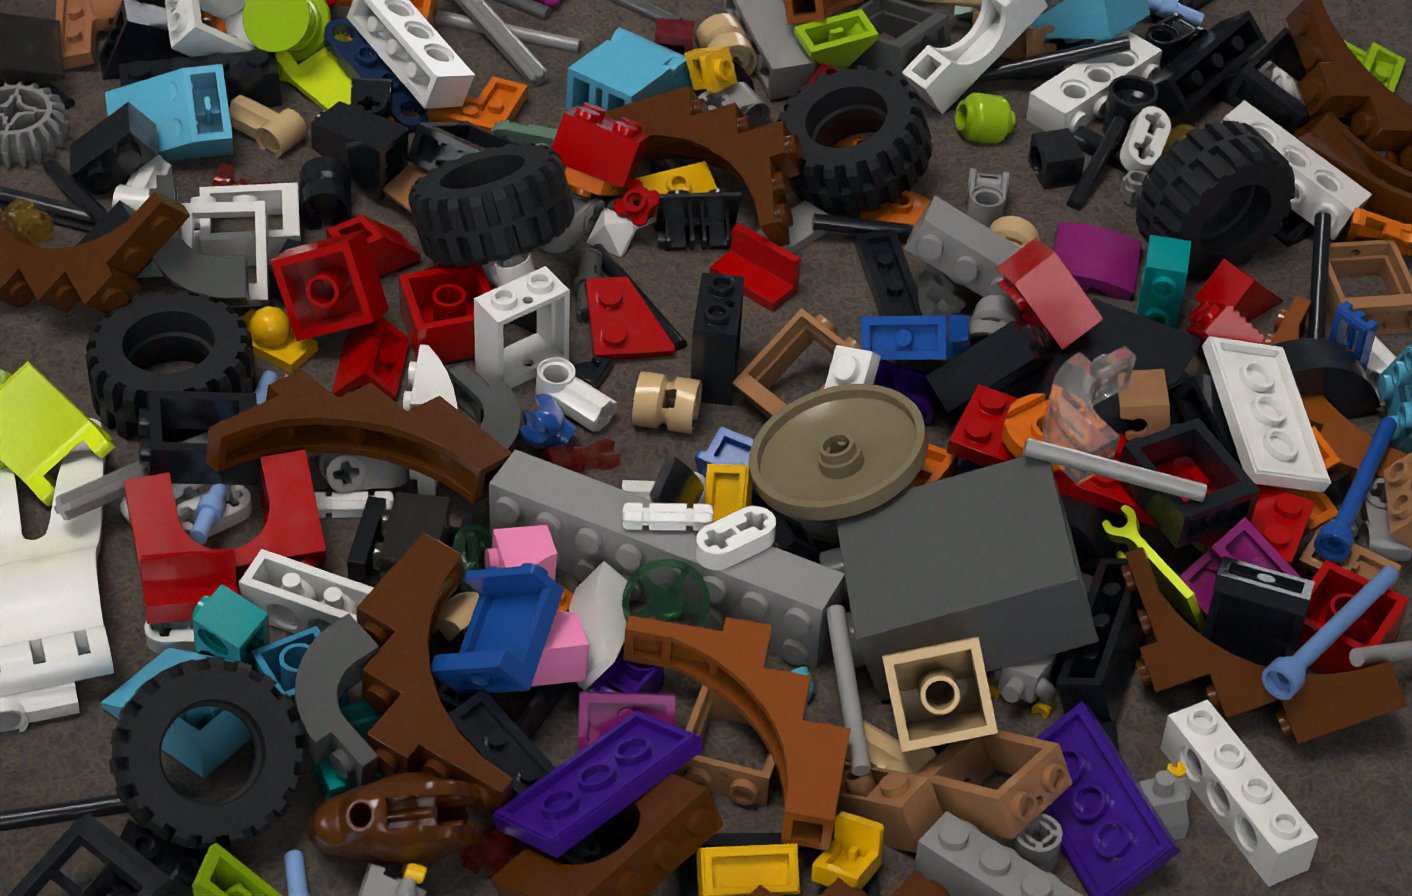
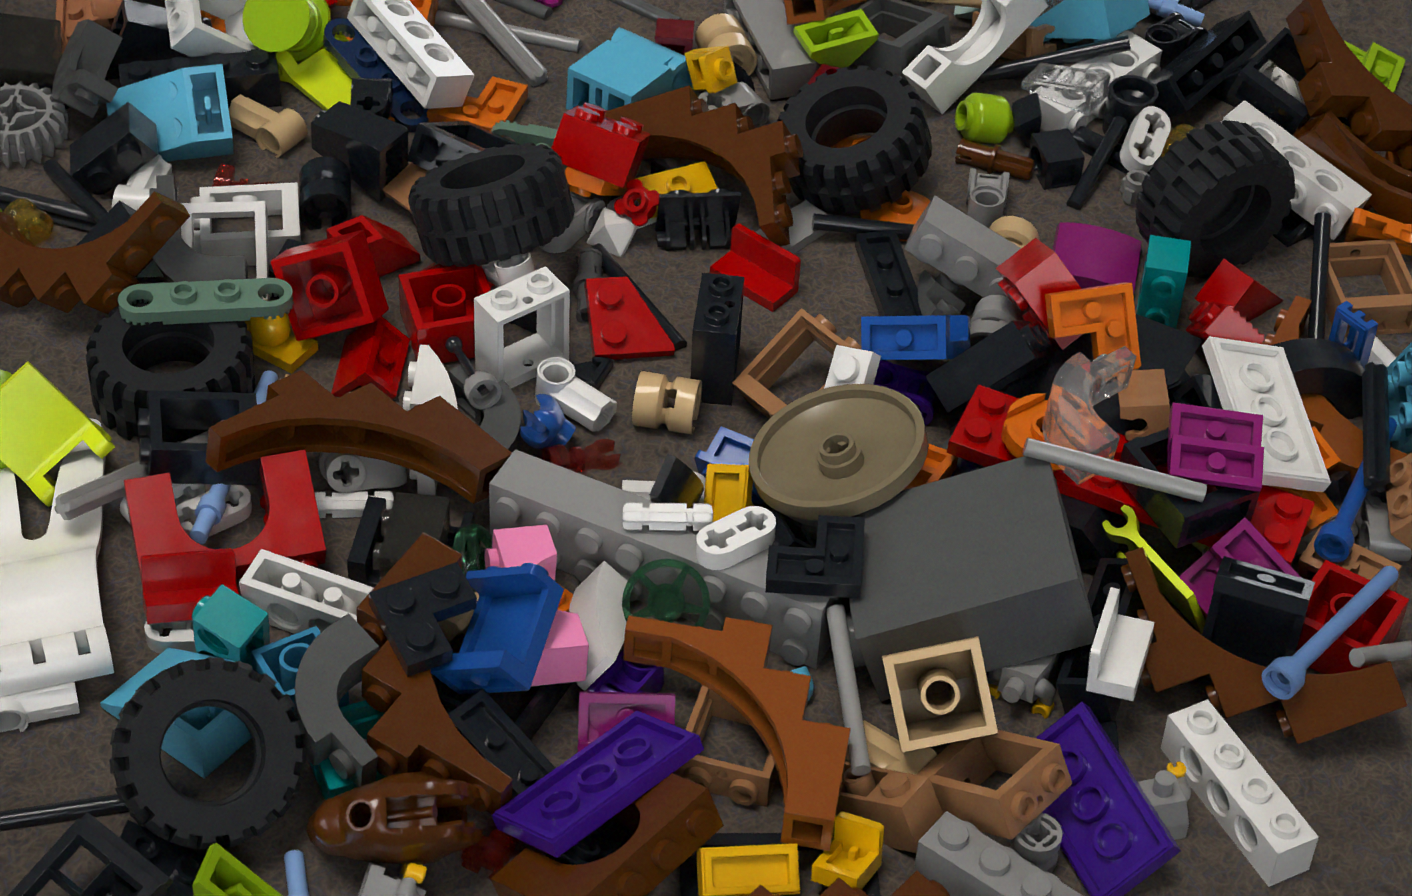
none -> dark grey arch [52,19,123,118]
none -> sand green plate [118,278,294,326]
none -> black plate [369,562,477,677]
none -> light grey hinge [445,336,502,409]
none -> black plate [765,515,865,598]
none -> reddish brown axle [955,138,1034,180]
none -> black slope [1011,92,1042,148]
none -> clear slope [1021,62,1110,116]
none -> orange plate [1045,282,1141,374]
none -> white panel [1086,587,1155,701]
none -> magenta slope [1167,402,1264,492]
none -> black axle [1362,362,1390,493]

